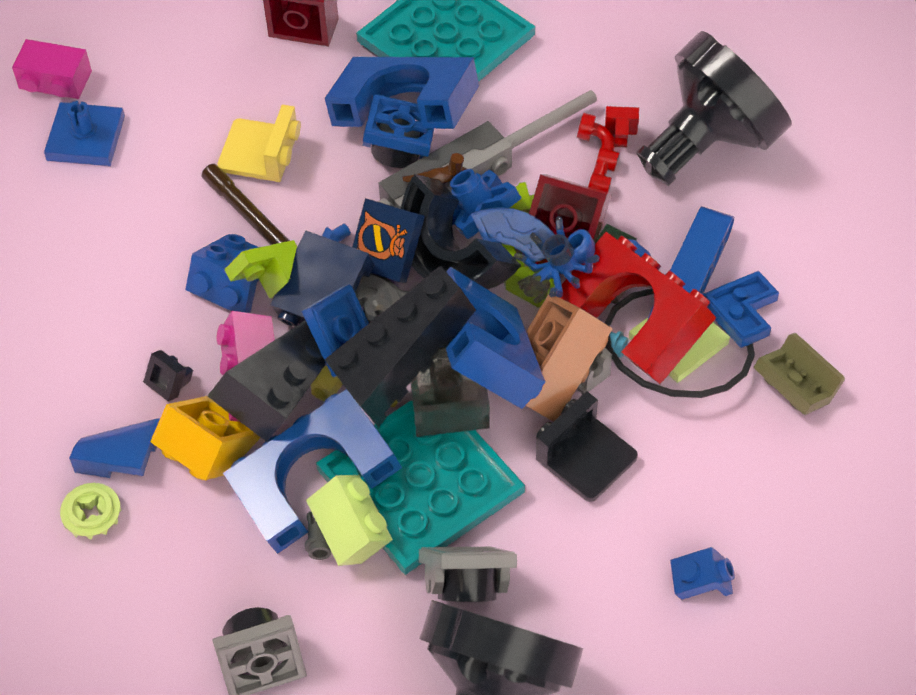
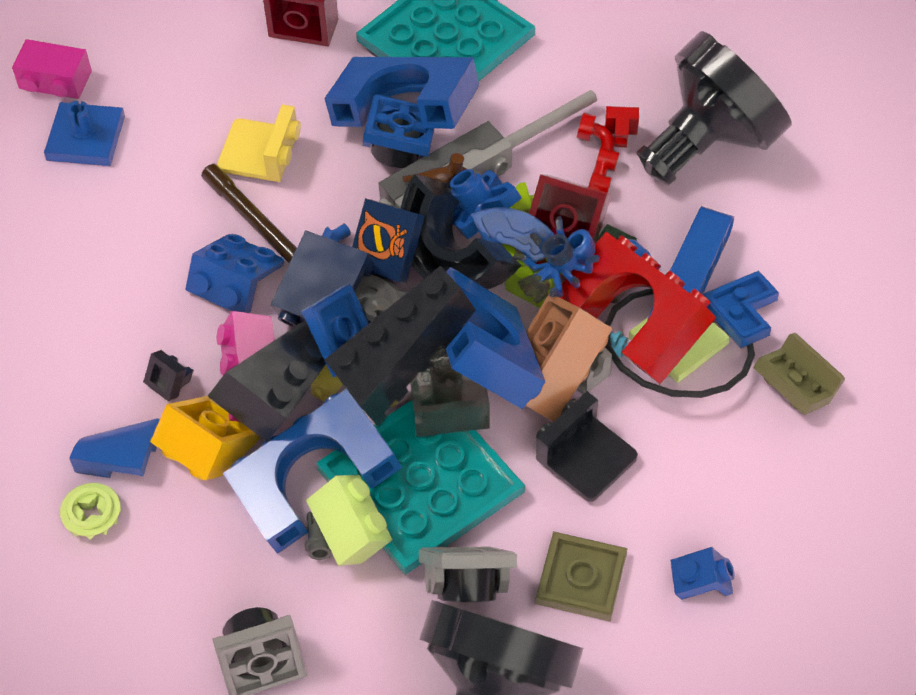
lime slope [224,240,297,298] -> none
none -> olive tile [535,531,628,622]

